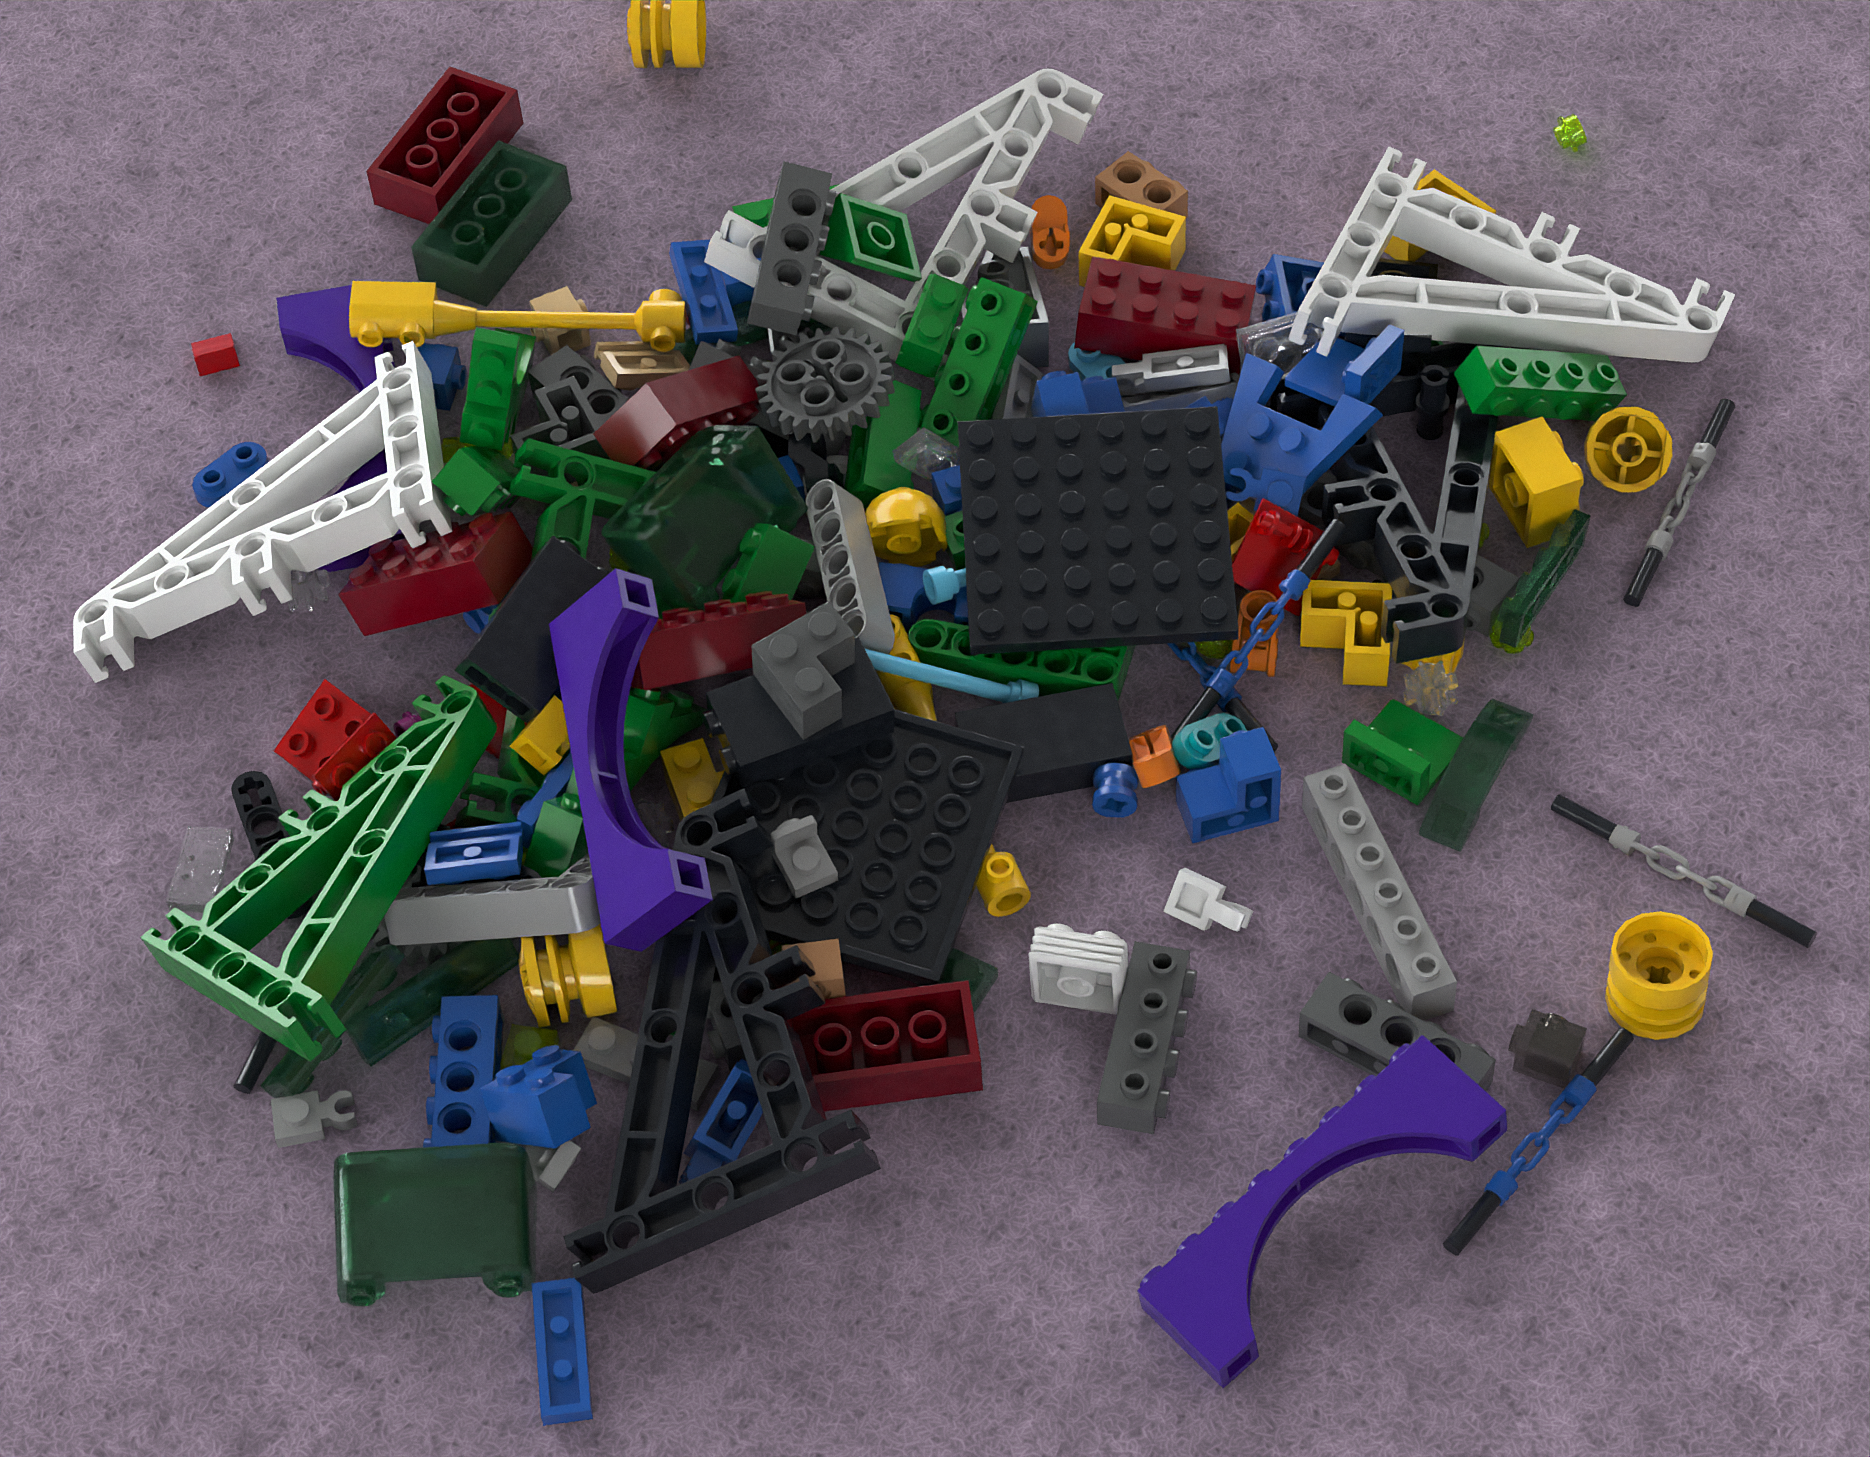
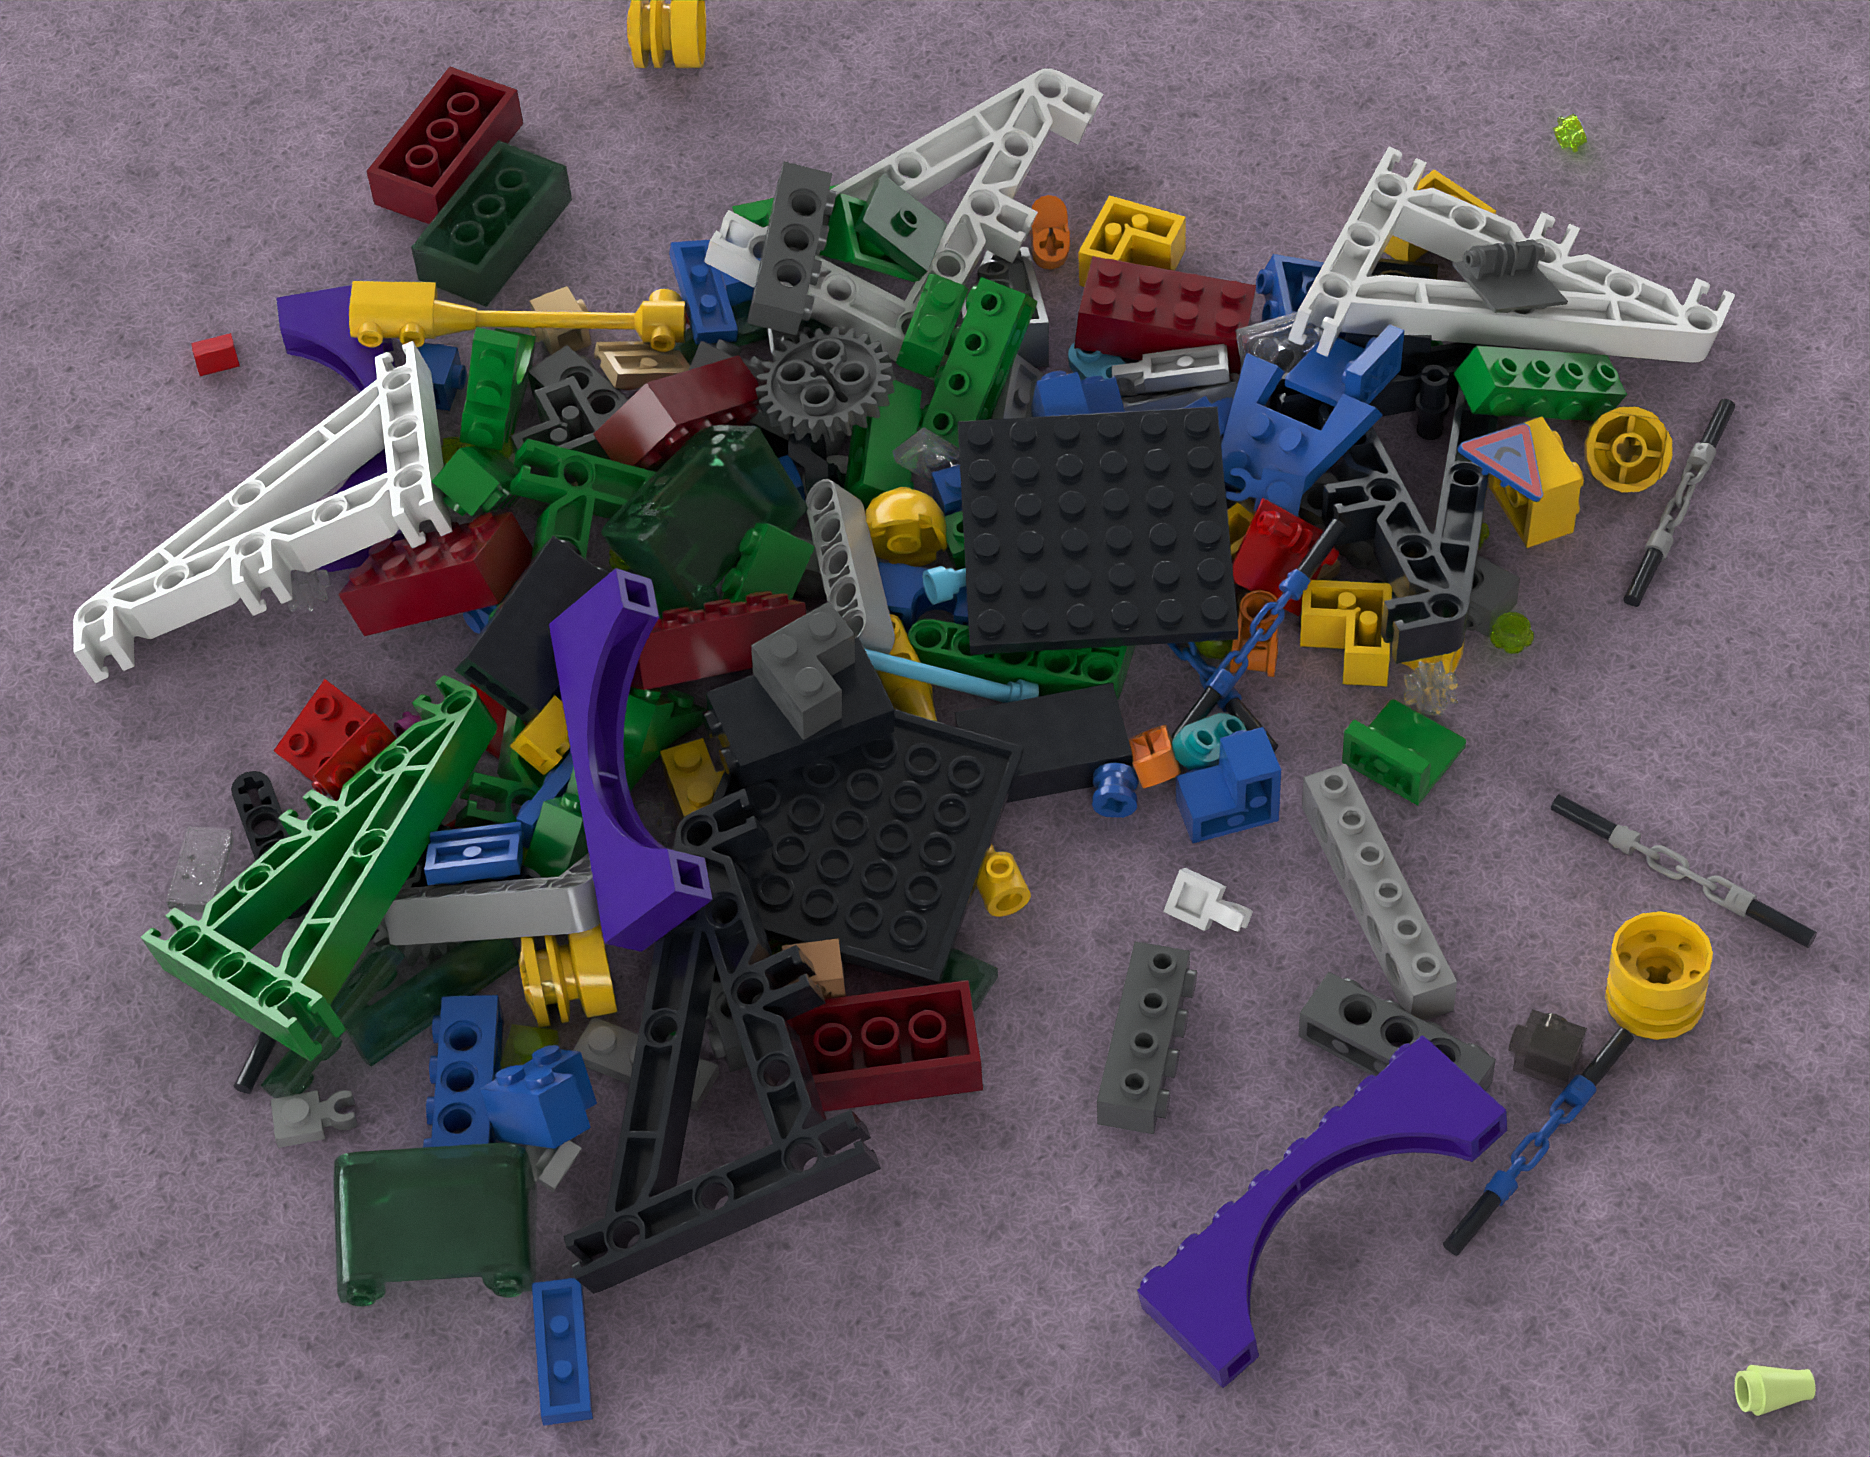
blue plate [192,442,269,508] -> none
blue hinge [678,1059,779,1184] -> none
light grey bracket [771,815,838,899] -> none
white brick [1028,923,1128,1015] -> none
medium nougat brick [1095,151,1188,219] -> none
clear green slope [1419,699,1534,852] -> none
clear green plate [1497,509,1591,648] -> none
none -> plate [854,173,947,279]
none -> dark grey hinge [1452,239,1568,313]
none -> piece [1458,423,1543,502]
none -> yellowish green cone [1735,1365,1816,1416]

